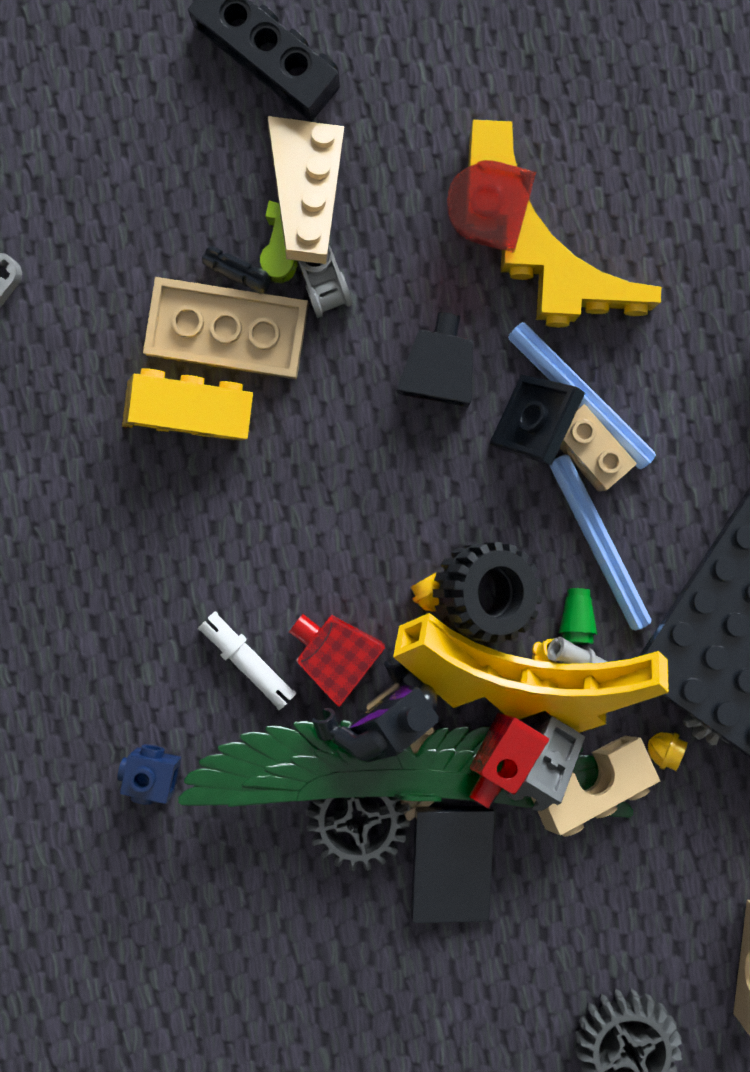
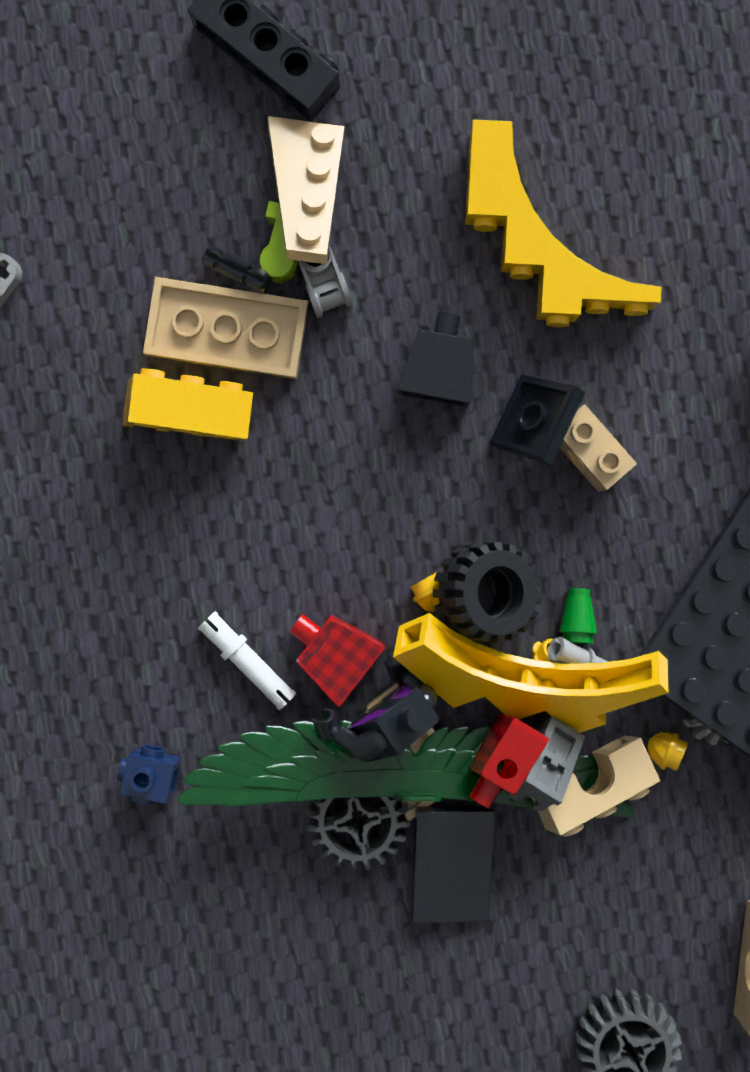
clear red tile [447,160,536,253] -> none
light blue axle [508,322,656,469] -> none
light blue axle [549,454,651,631] -> none

